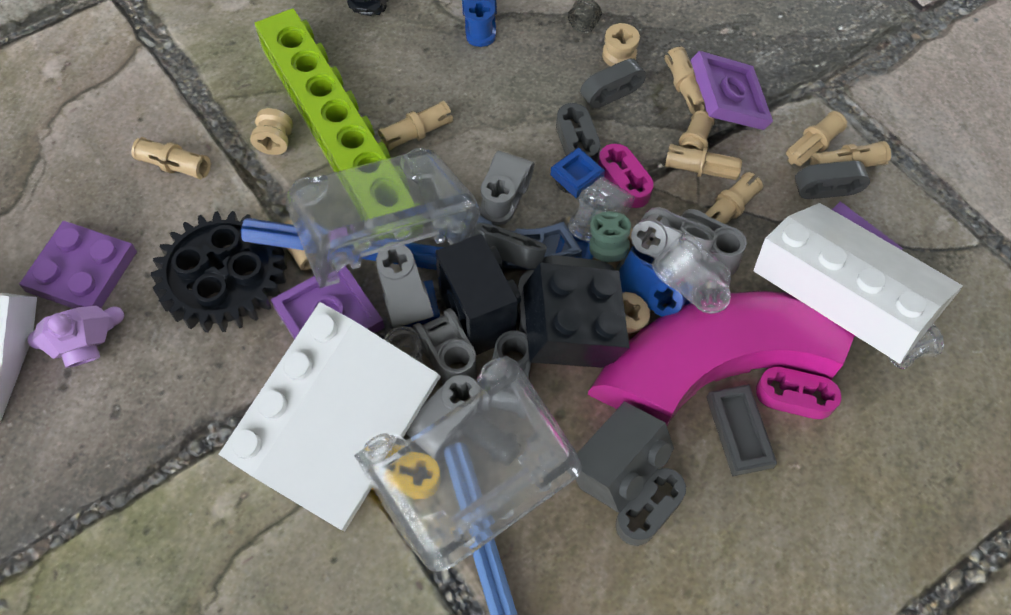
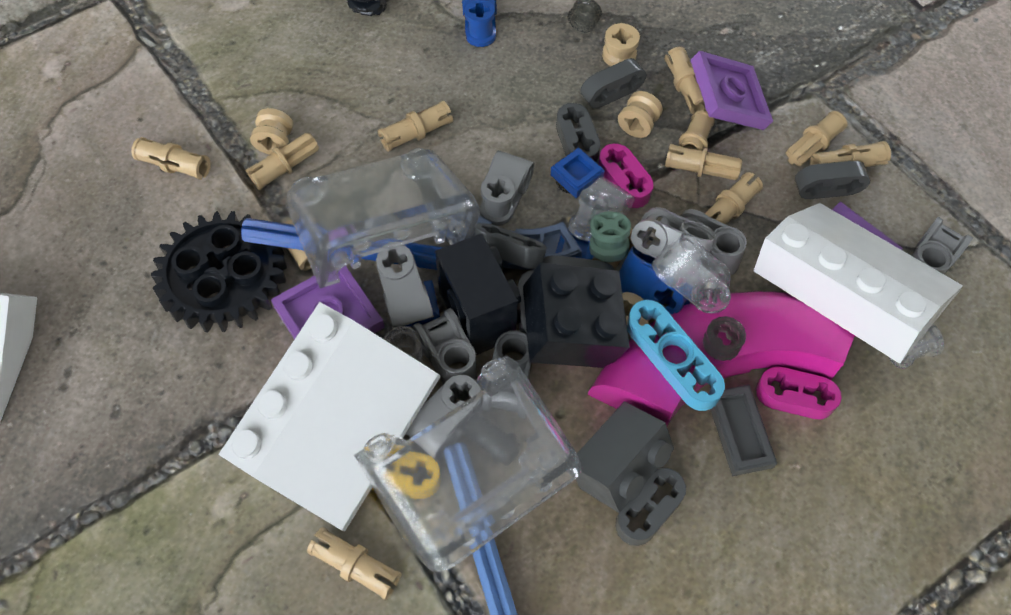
medium lavender plate [19,221,137,308] -> none
lavender rock [28,305,124,368] -> none
lime brick [254,8,425,242] -> none
none -> tan axle [245,133,319,191]
none -> tan pin [307,527,402,600]
none -> tan wheel [618,91,663,138]
none -> medium azure beam [627,300,725,411]
none -> clear smoke bush [703,316,746,361]
none -> light grey piece [912,217,973,275]

